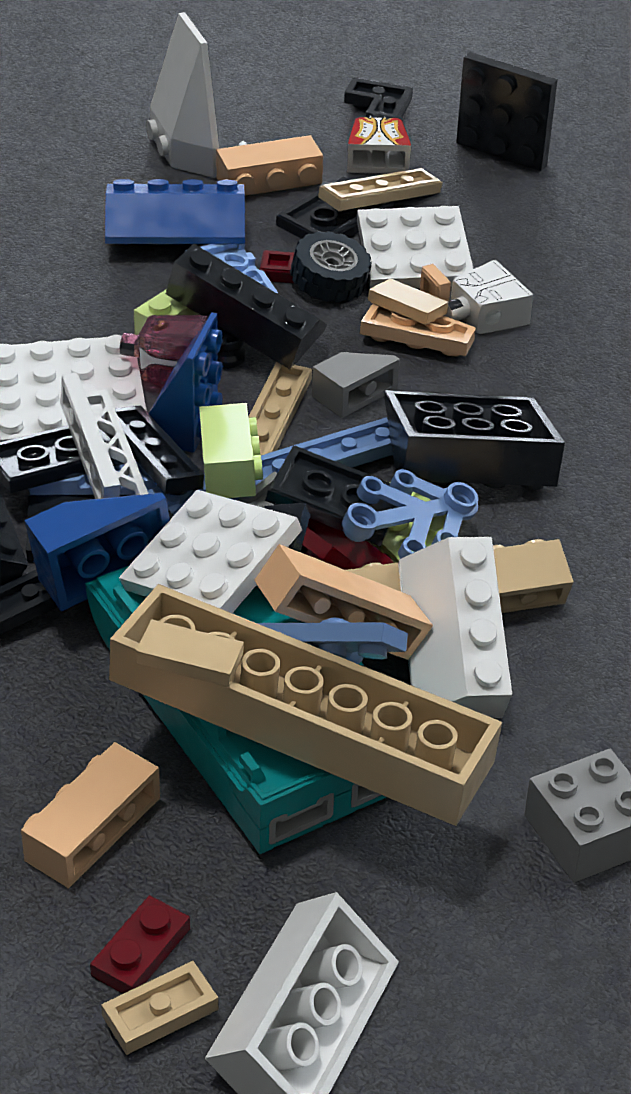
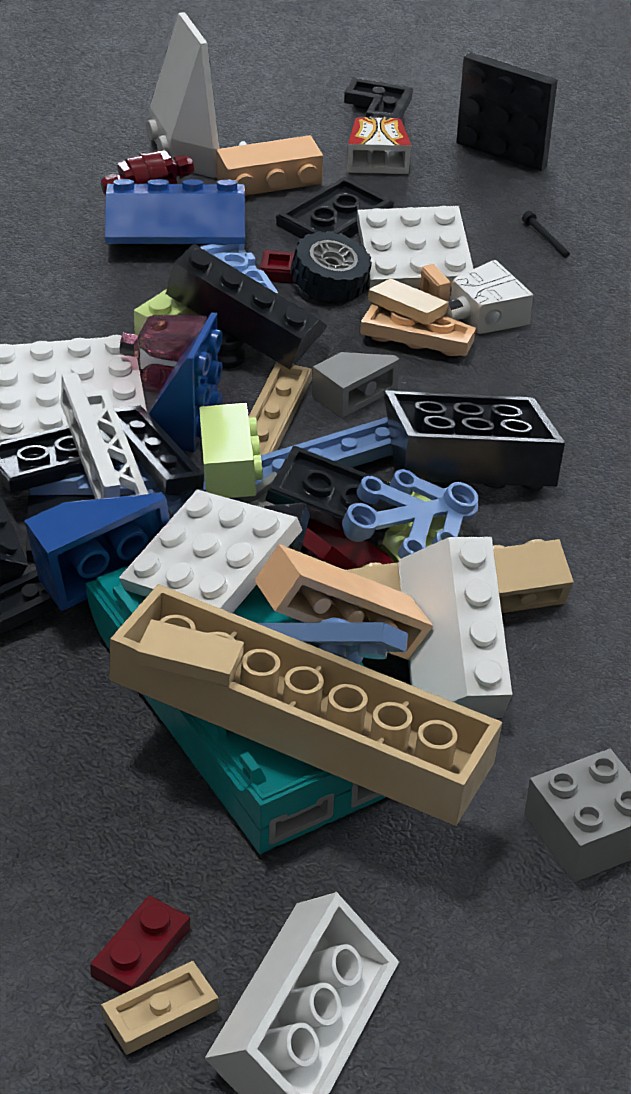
light nougat brick [21,742,160,888] -> none
tan tile [318,168,442,211] -> none
none -> dark red piece [101,150,195,196]
none -> black piece [522,211,570,258]

